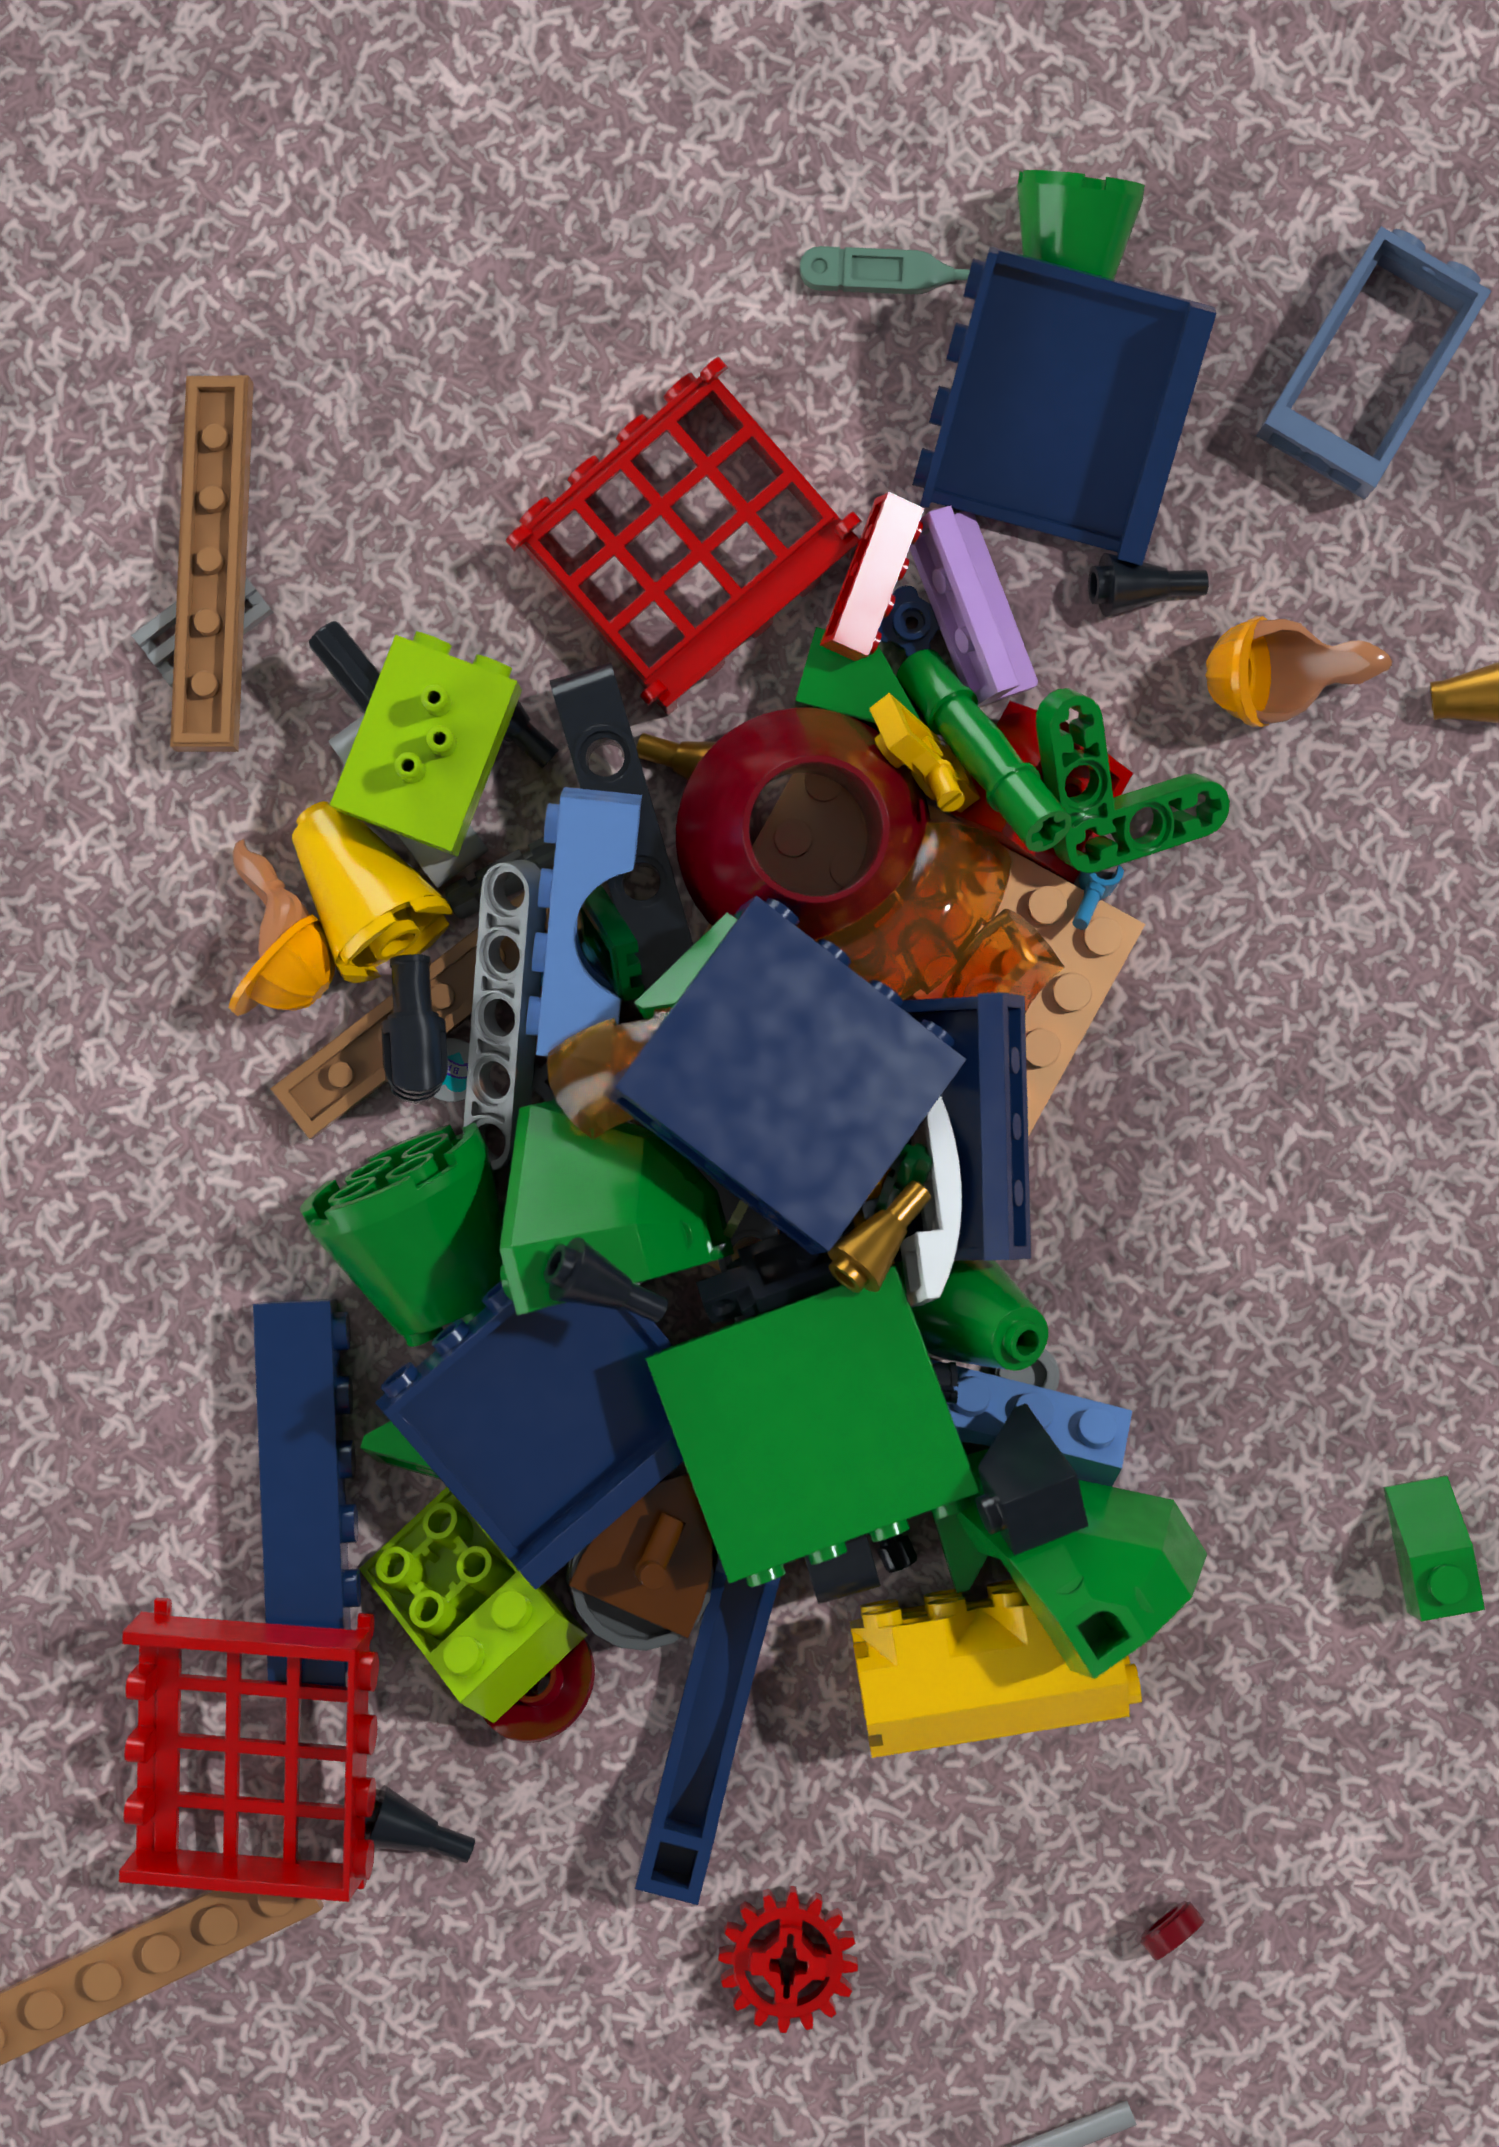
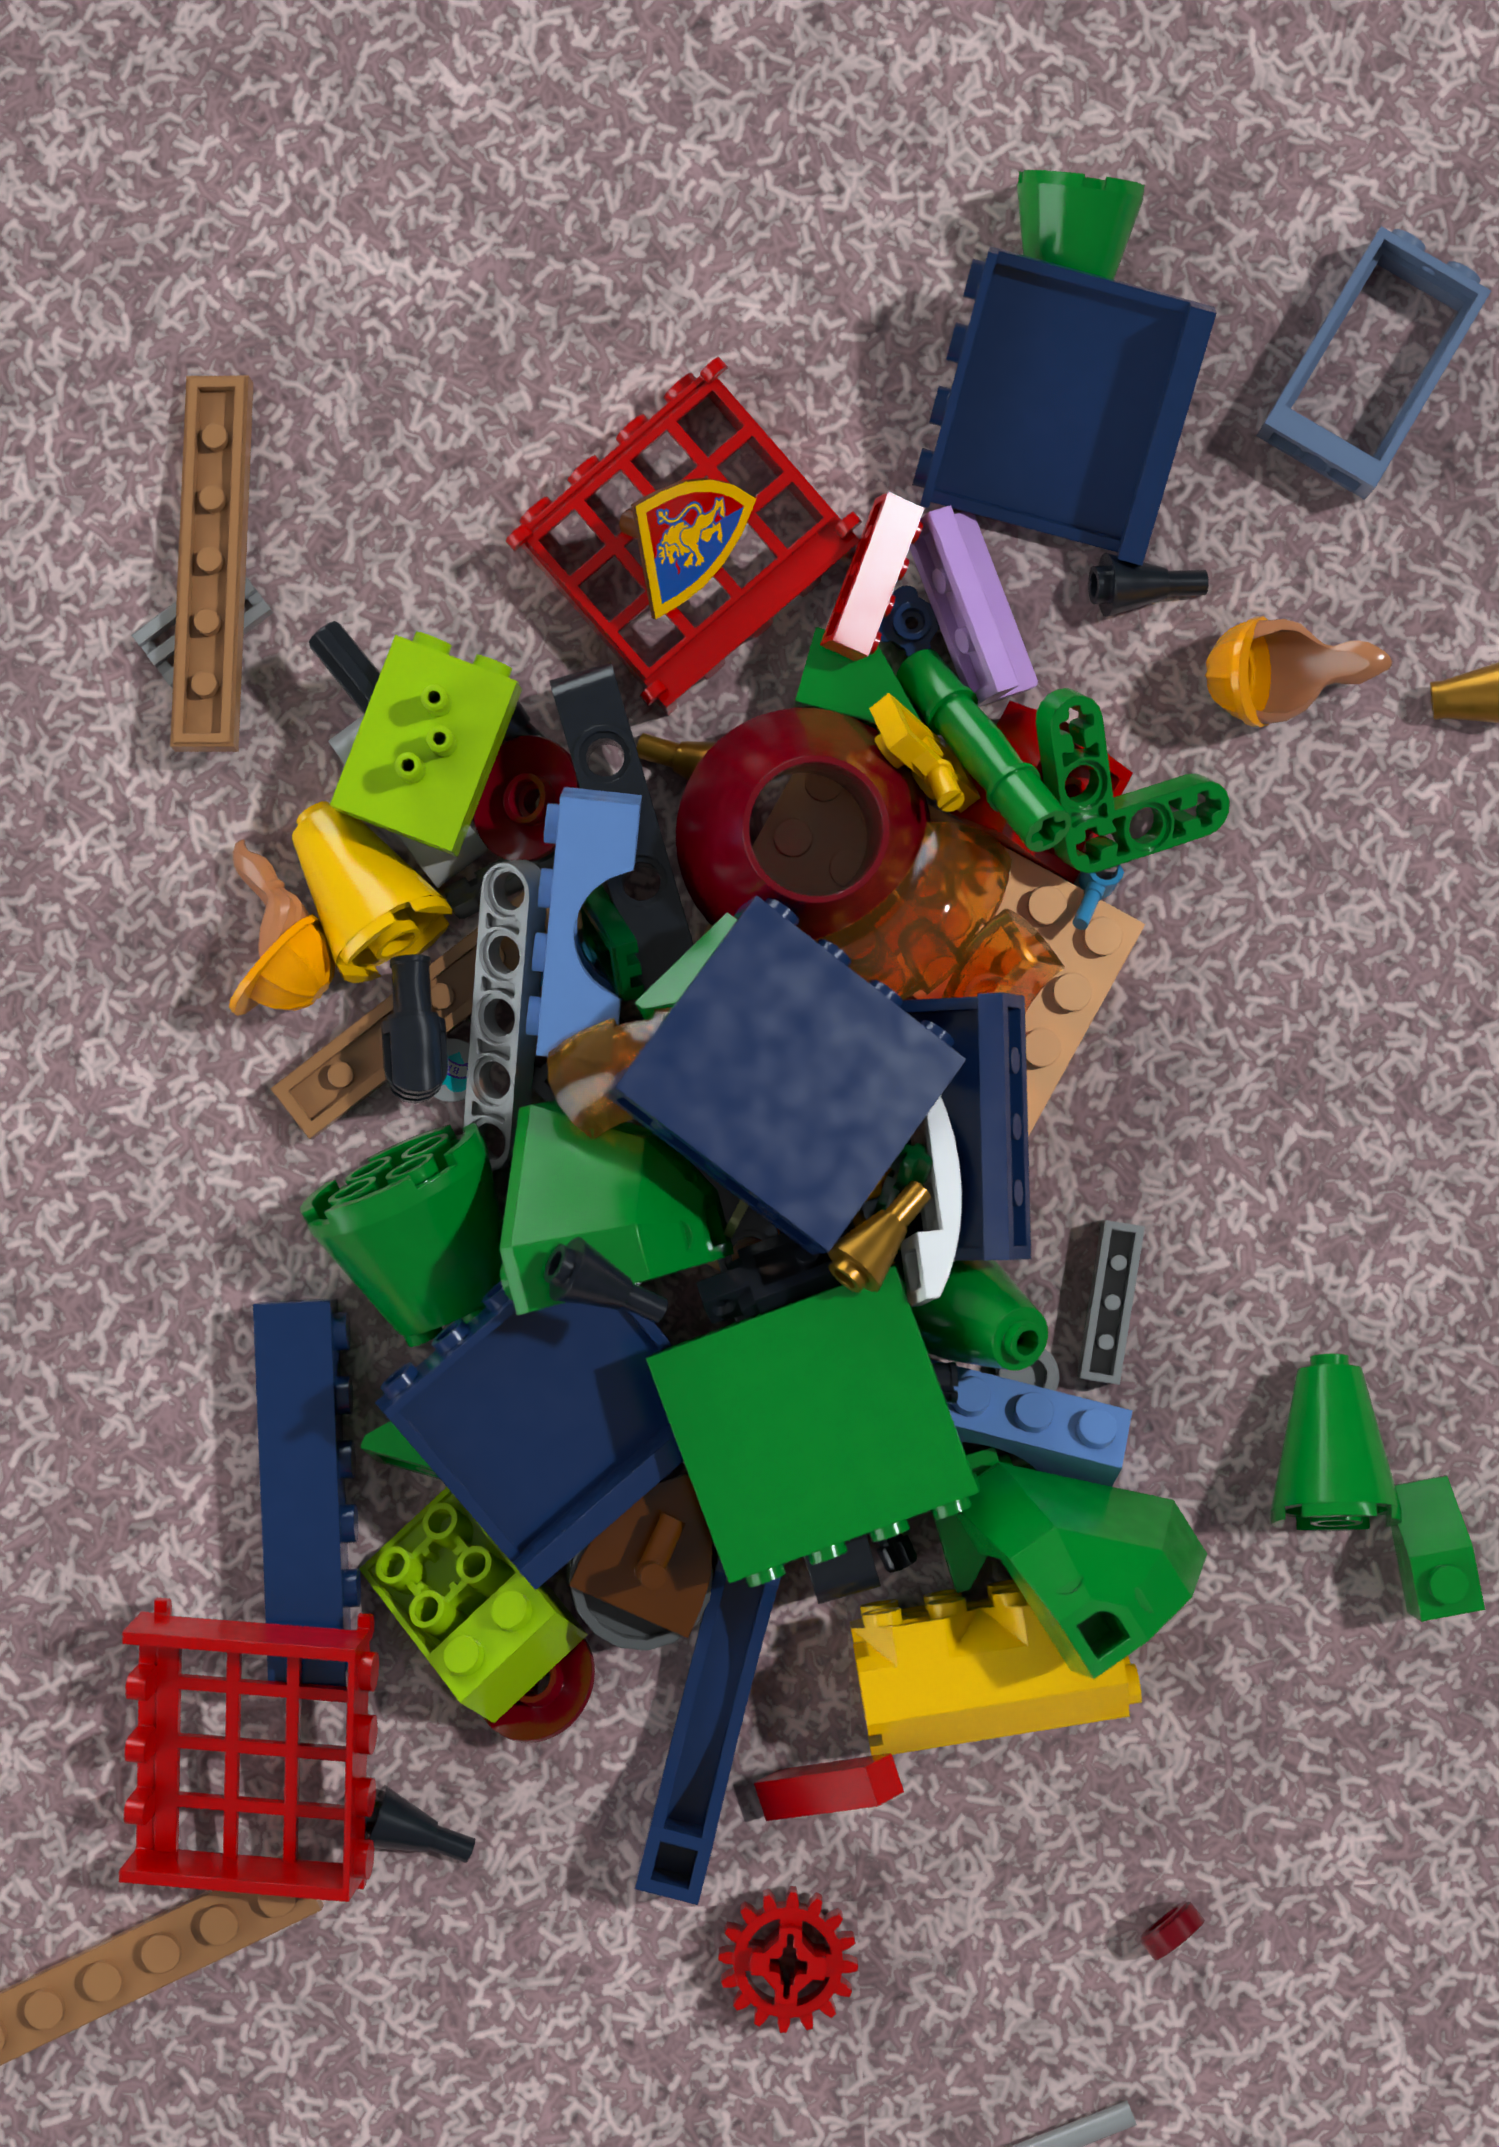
sand green piece [800,246,970,295] -> none
black slope [976,1403,1088,1556] -> none
none -> dark red dish [473,735,580,862]
none -> shield [619,478,756,620]
none -> red piece [754,1753,904,1821]
none -> light grey piece [1077,1220,1145,1385]
none -> green cone [1270,1354,1402,1531]

